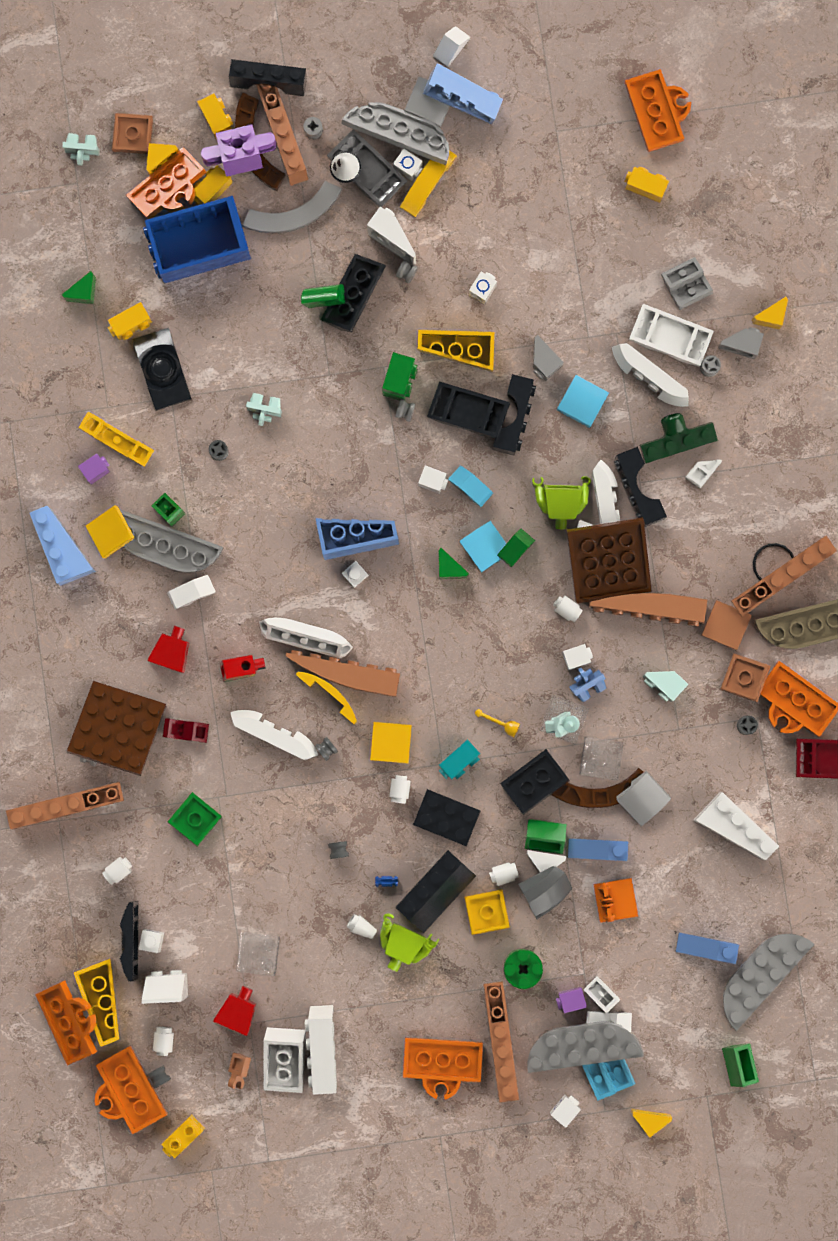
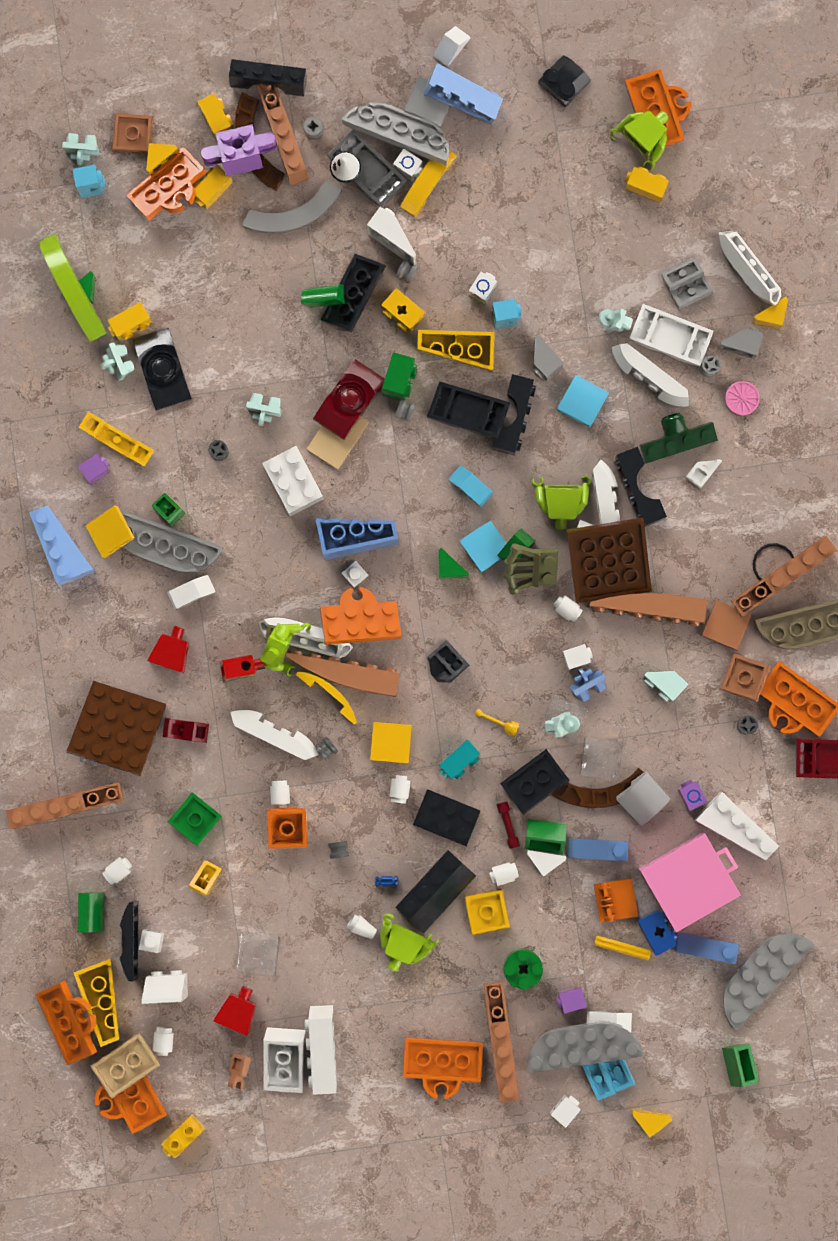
blue container [143,196,251,284] -> none
dark grey wheel [147,1065,171,1089] -> none
white brick [418,465,448,494] -> none
dark grey slope [518,866,573,920] -> none
white slope [584,976,620,1013] -> none
none -> lime arch [39,233,107,342]
none -> medium azure brick [72,164,106,198]
none -> green brick [78,892,105,932]
none -> tan tile [90,1032,161,1099]
none -> light aqua hips [100,343,134,381]
none -> yellow slope [188,860,222,896]
none -> lime torso [260,623,311,676]
none -> white brick [262,446,324,517]
none -> orange slope [267,807,307,849]
none -> white brick [270,780,290,808]
none -> tan tile [306,417,369,470]
none -> dark red slope [313,359,385,440]
none -> orange plate [320,587,402,645]
none -> yellow brick [381,288,425,333]
none -> black slope [427,640,470,683]
none -> medium azure brick [492,299,522,330]
none -> dark red bar [496,801,520,849]
none -> olive plate [504,544,559,595]
none -> black slope [538,55,591,108]
none -> yellow axle [594,936,651,960]
none -> light aqua hips [599,309,633,333]
none -> lime torso [610,111,669,171]
none -> blue brick [637,909,678,956]
none -> bright pink container [639,832,741,932]
none -> medium lavender brick [678,780,707,811]
none -> white brick [719,231,781,306]
none -> bright pink wheel [725,381,760,416]

